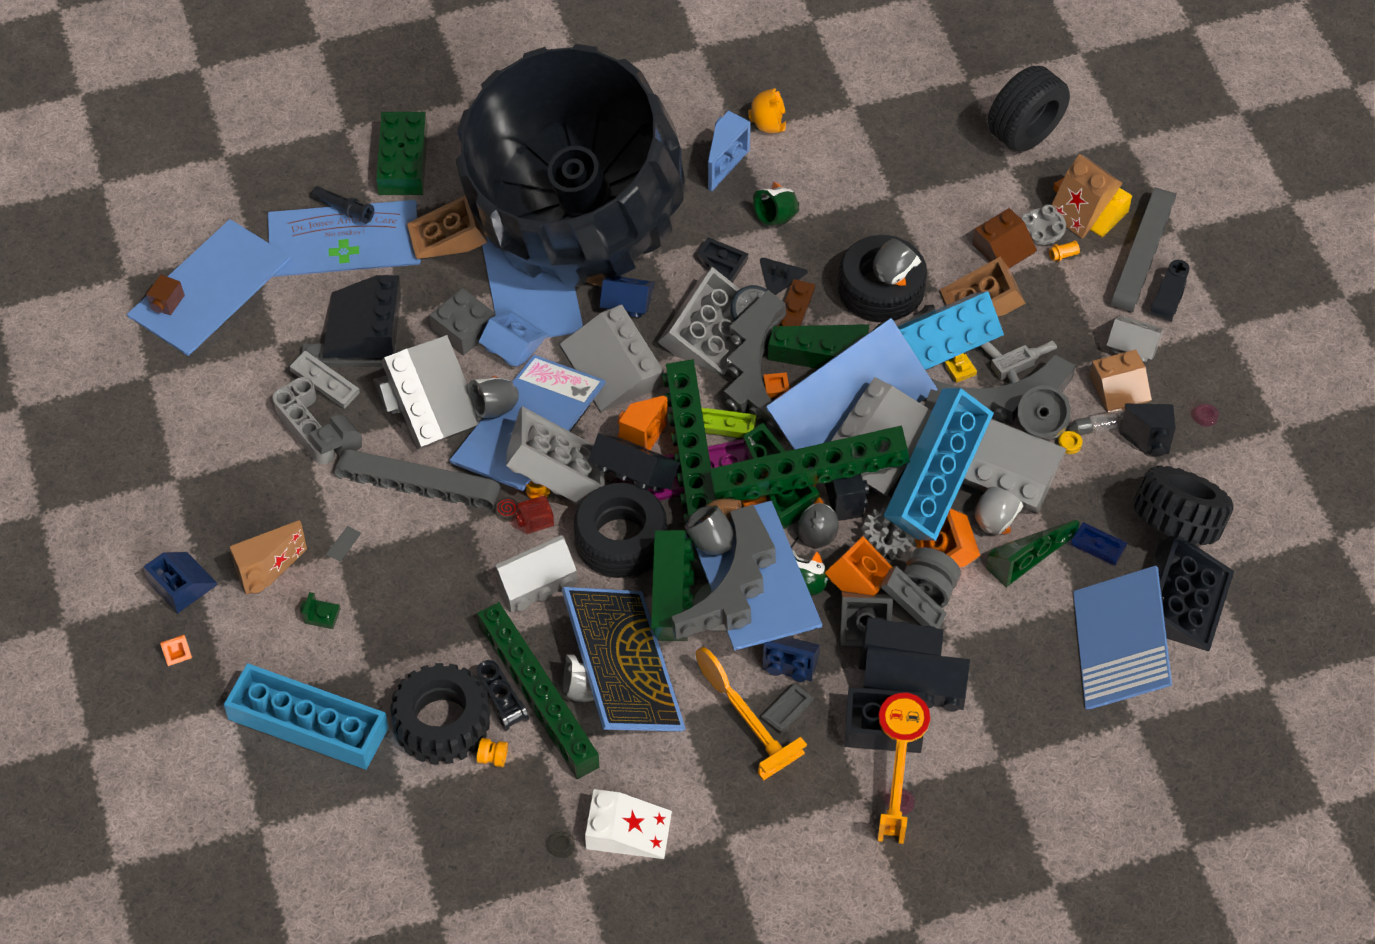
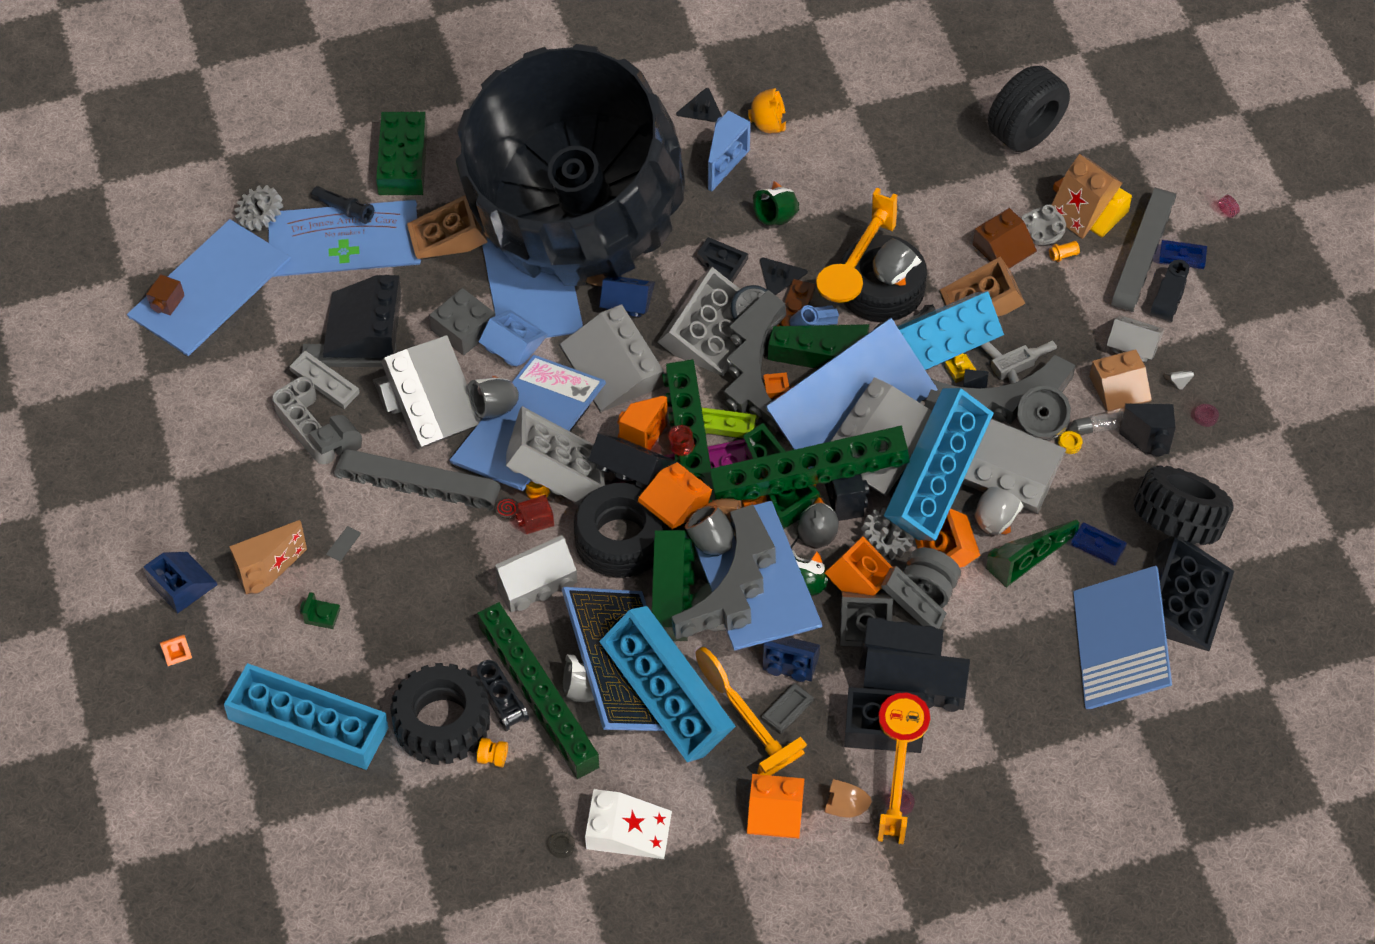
none -> light grey gear [235,185,283,231]
none -> dark azure brick [599,606,736,763]
none -> orange slope [638,462,712,529]
none -> clear red wheel [669,425,694,456]
none -> black piece [676,88,722,122]
none -> orange slope [747,774,804,839]
none -> medium blue piece [790,305,839,326]
none -> light orange piece [816,187,897,303]
none -> medium nougat brick [825,779,872,818]
none -> black slope [963,369,989,389]
none -> clear blue plate [1159,240,1207,269]
none -> light grey slope [1164,370,1194,389]
none -> clear pink tile [1218,195,1240,218]

